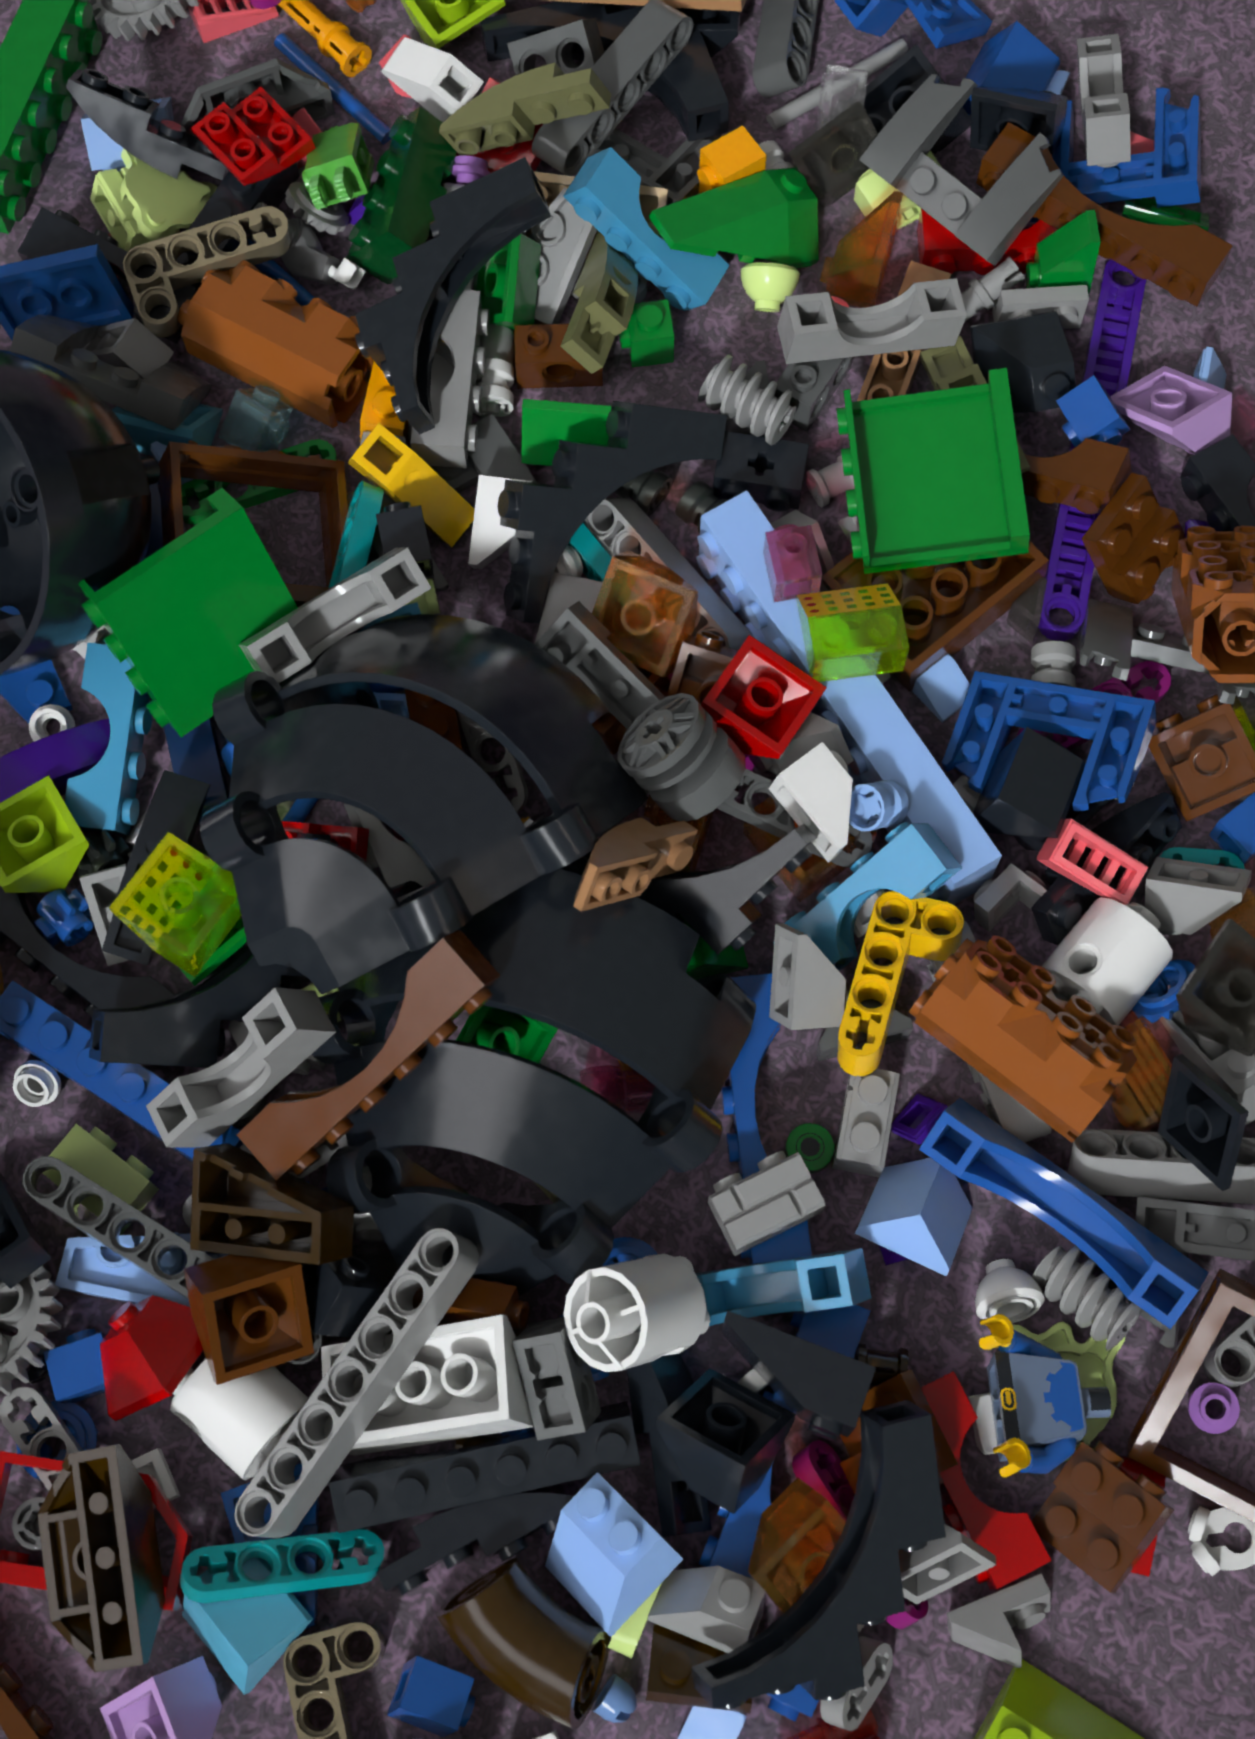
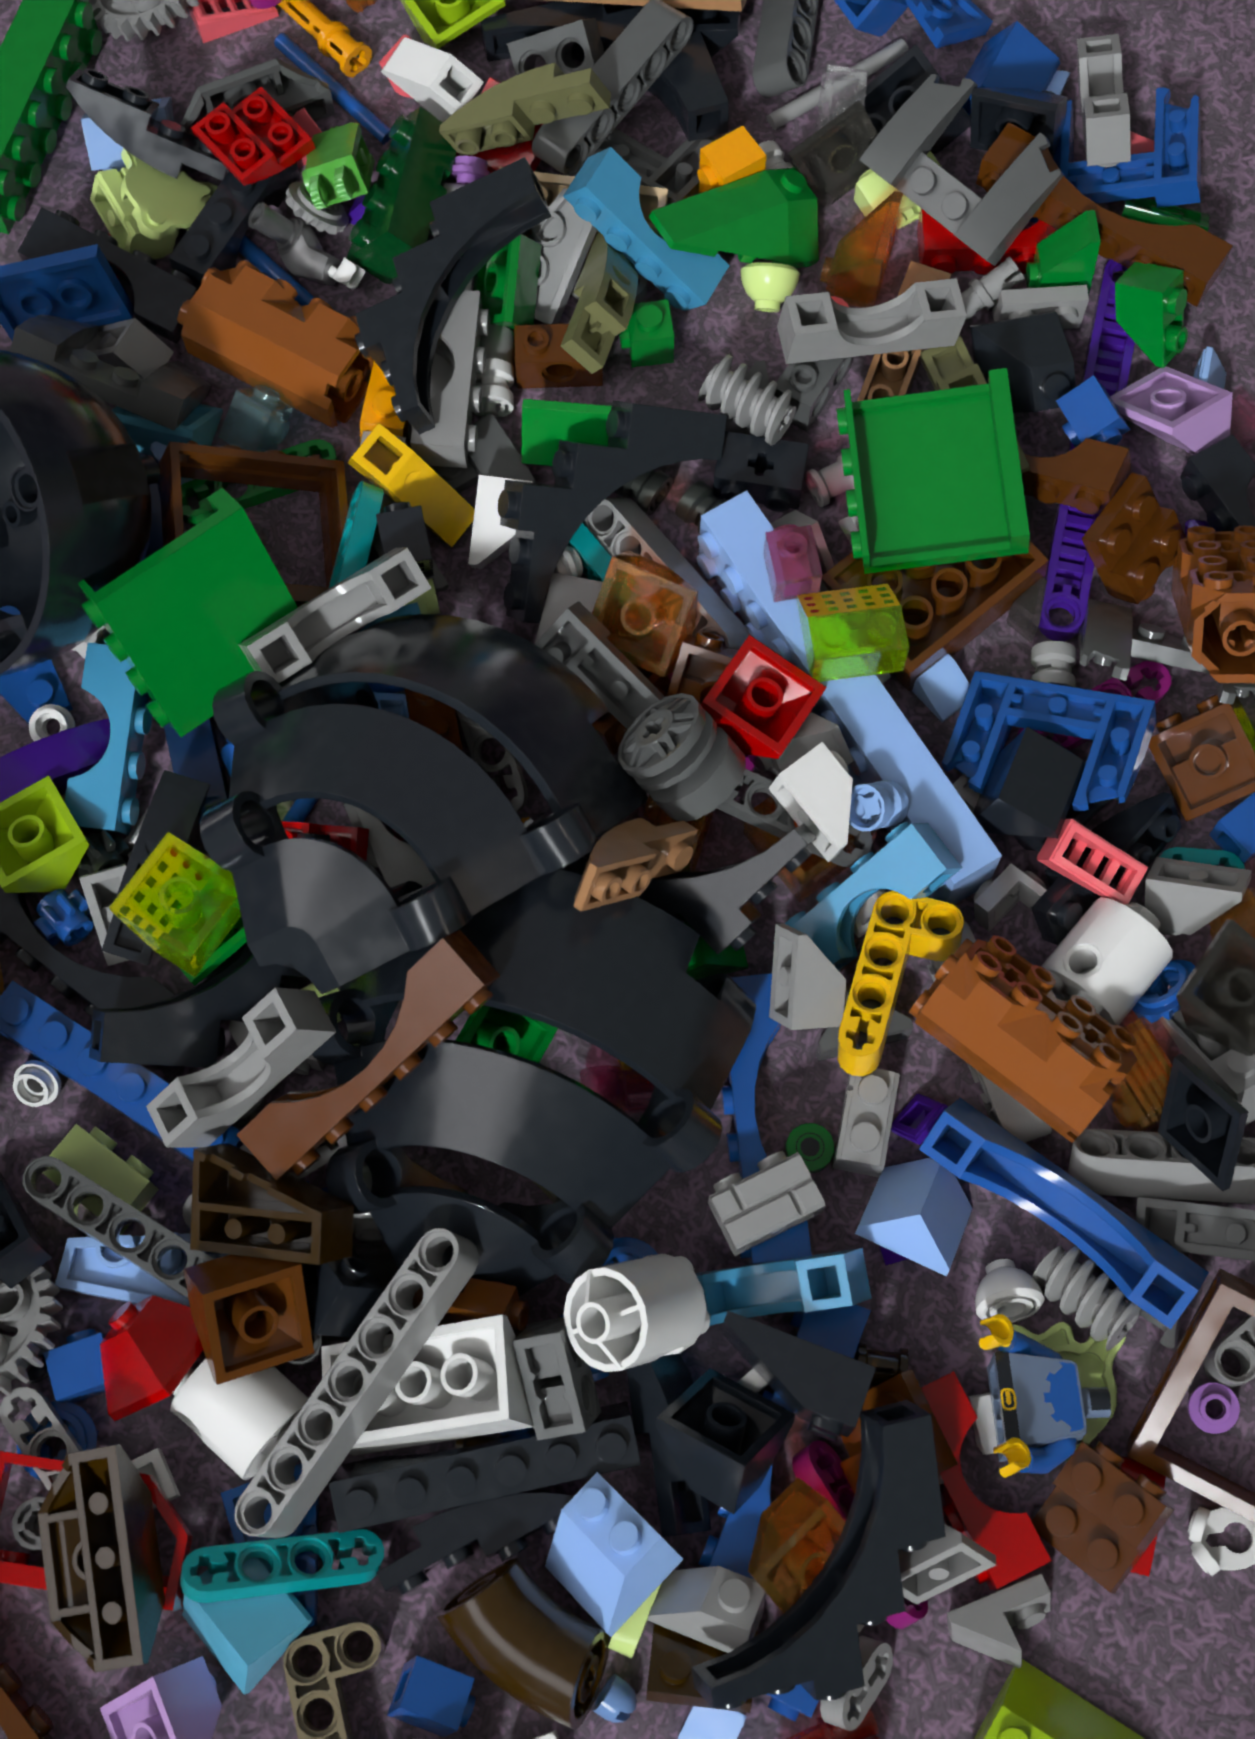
dark tan beam [123,206,291,338] -> none
none -> green slope [1115,262,1188,368]

